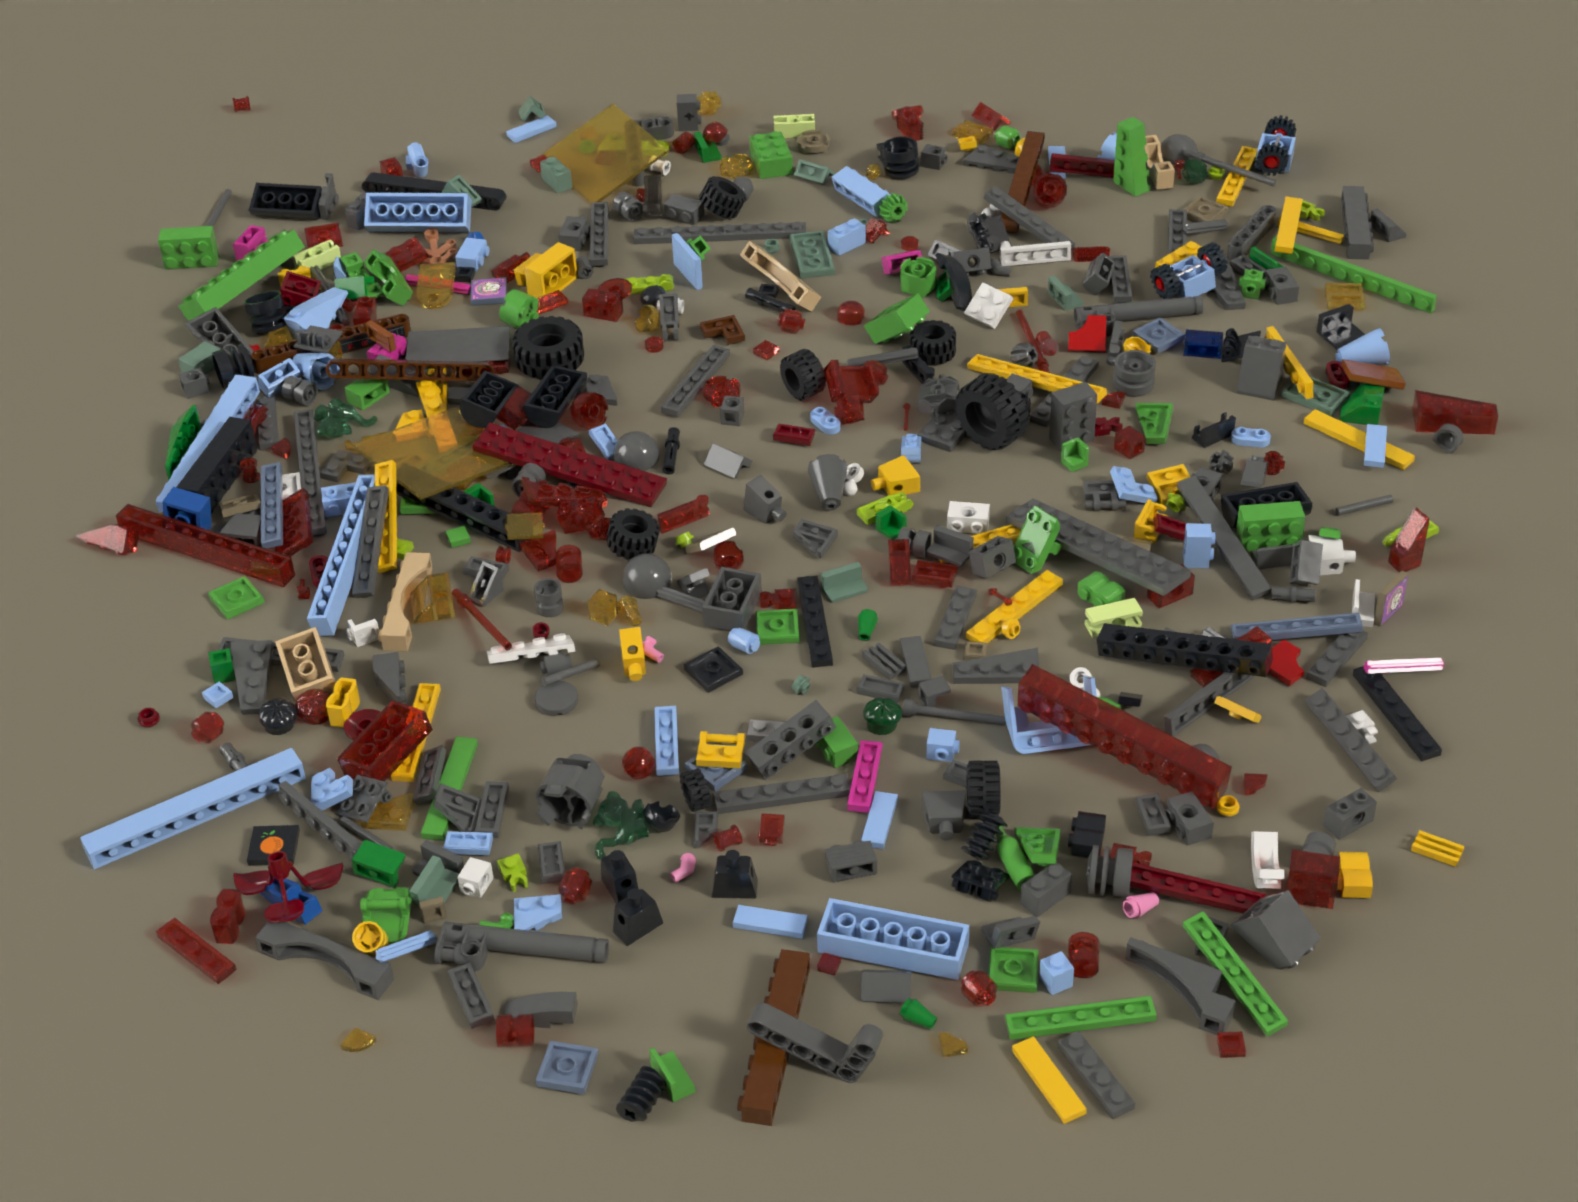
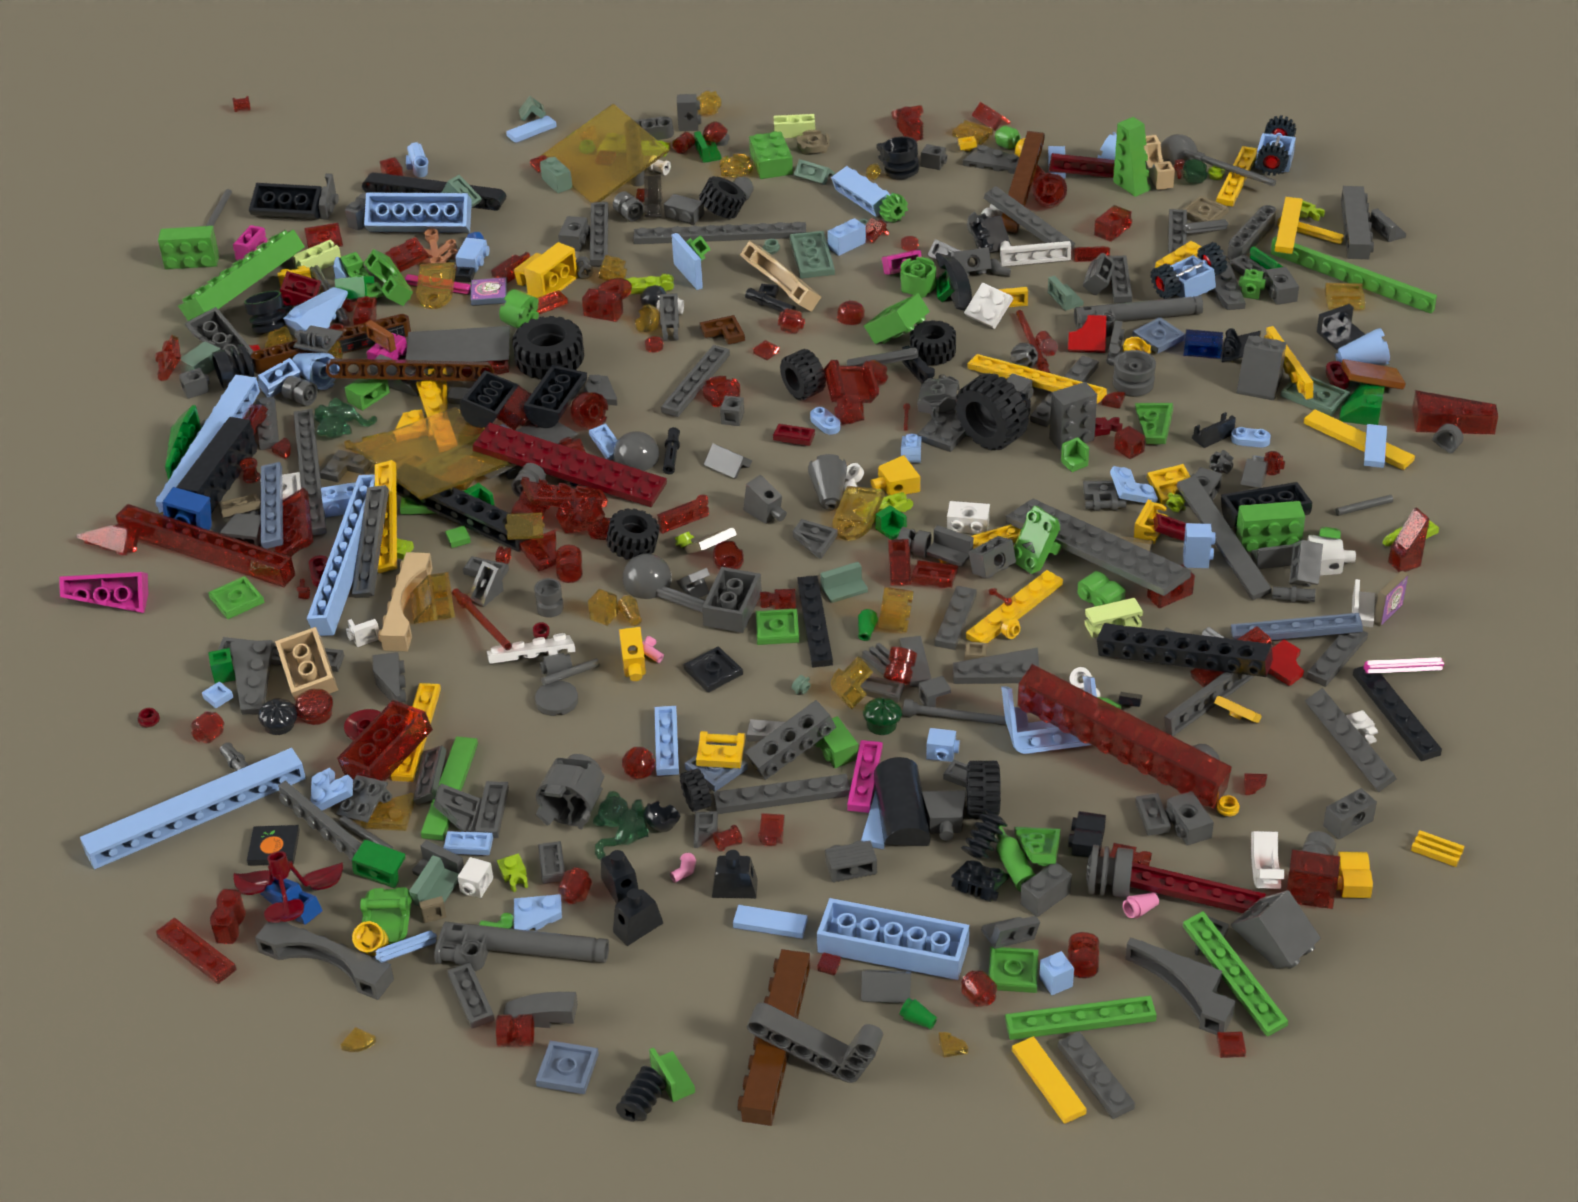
yellow brick [326,677,360,727] -> none
light blue brick [728,628,760,654] -> none
none -> dark pink wedge [59,572,149,613]
none -> clear red plate [155,335,181,381]
none -> clear yellow brick [599,255,627,285]
none -> clear yellow brick [831,656,873,709]
none -> clear yellow tile [832,486,885,541]
none -> black brick [873,757,930,846]
none -> clear yellow brick [878,587,914,633]
none -> clear red wheel [883,647,918,684]
none -> clear red brick [1094,205,1132,242]

